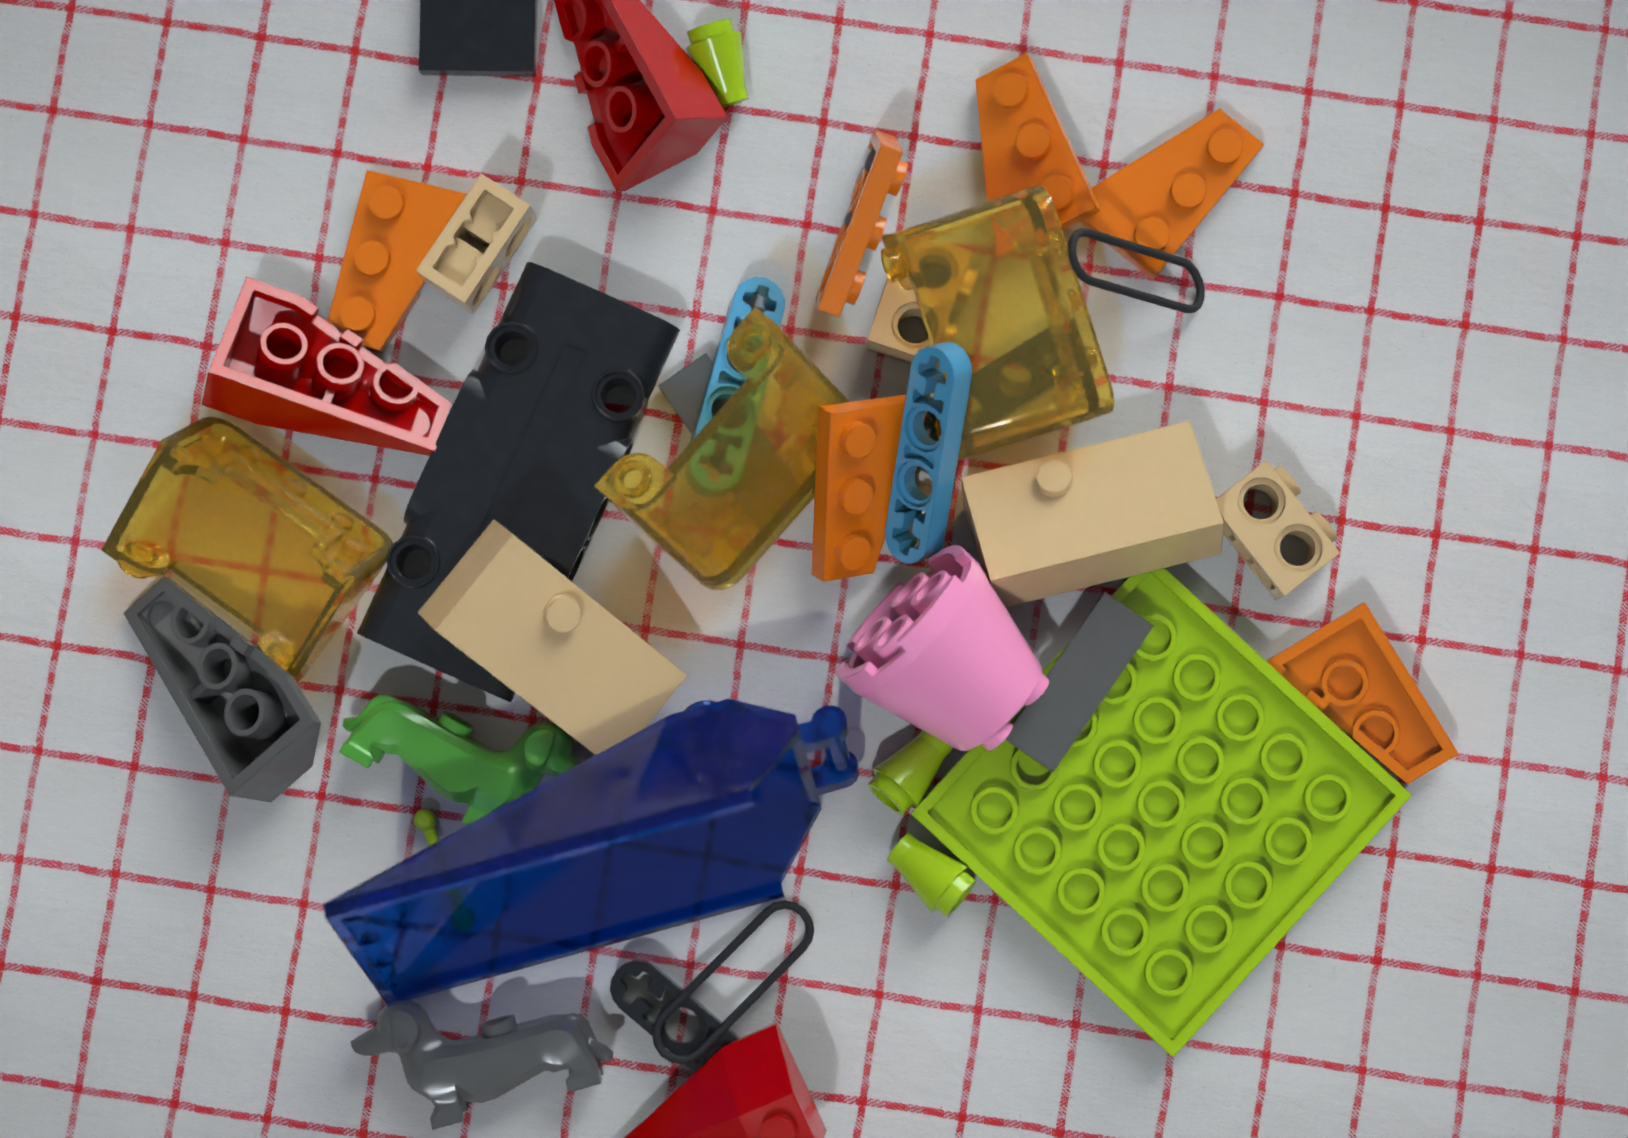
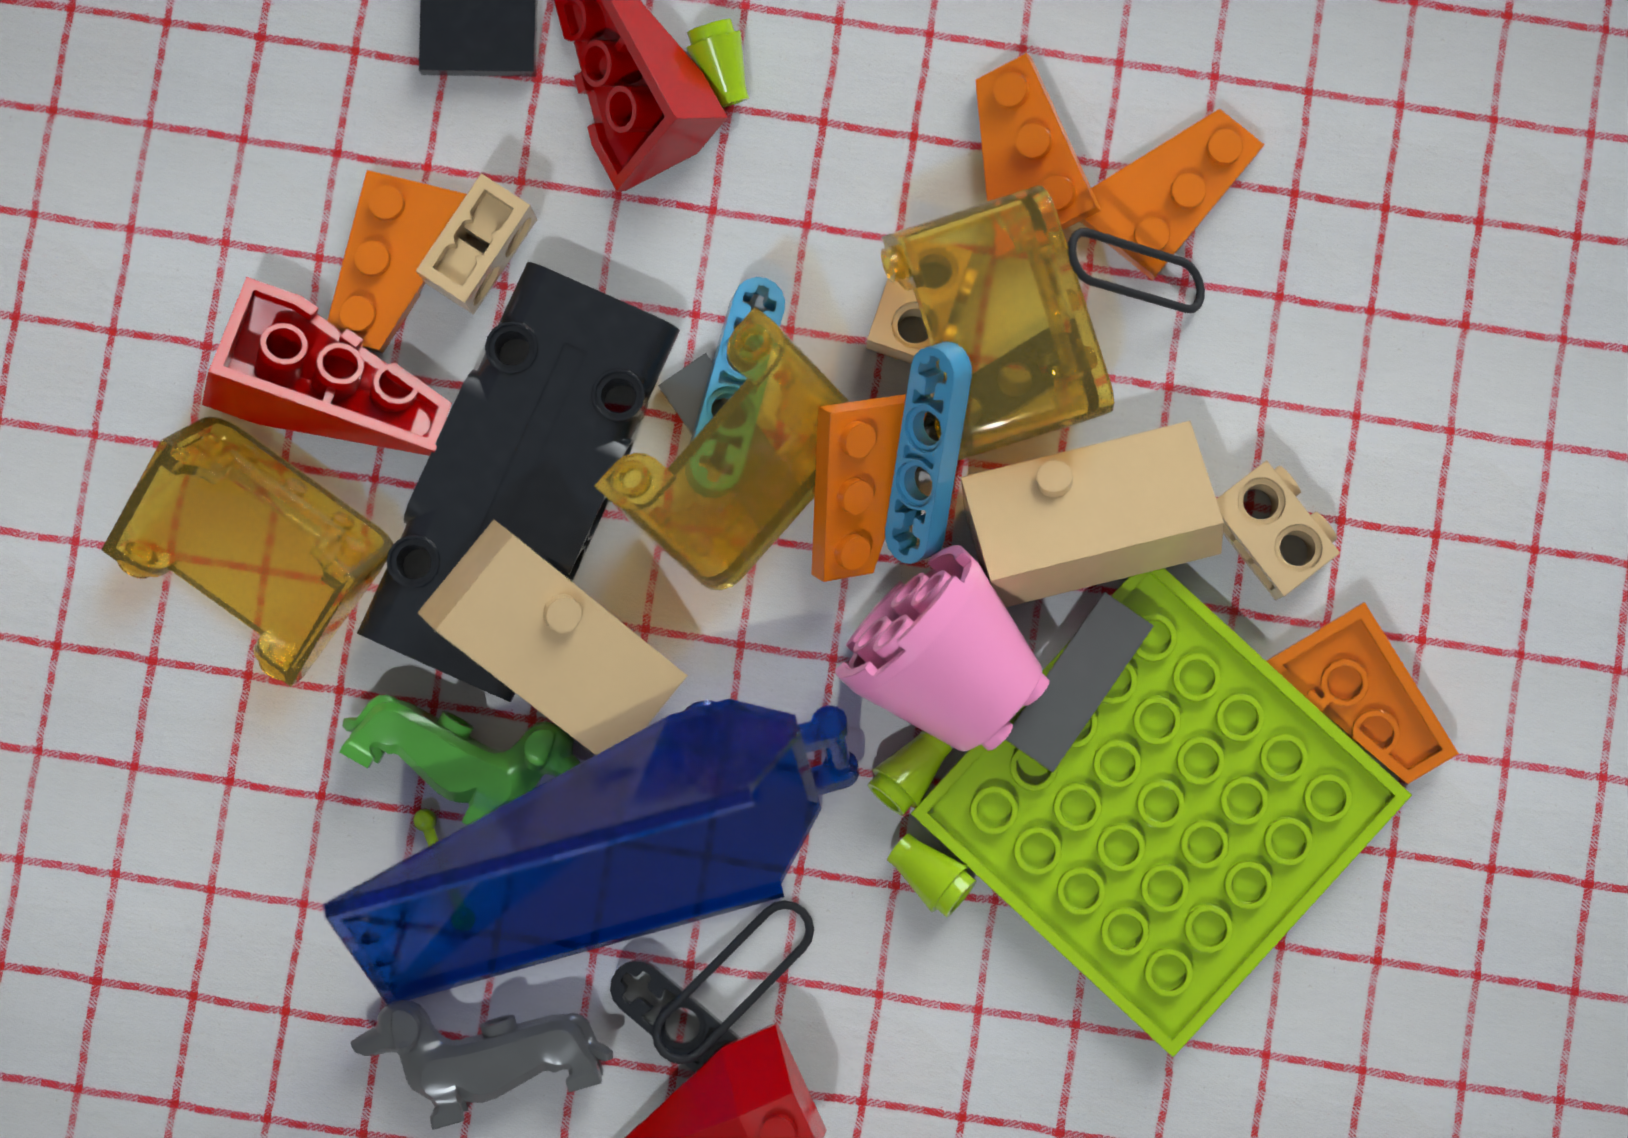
dark grey wedge [123,576,321,802] -> none
orange wing [815,129,908,317] -> none

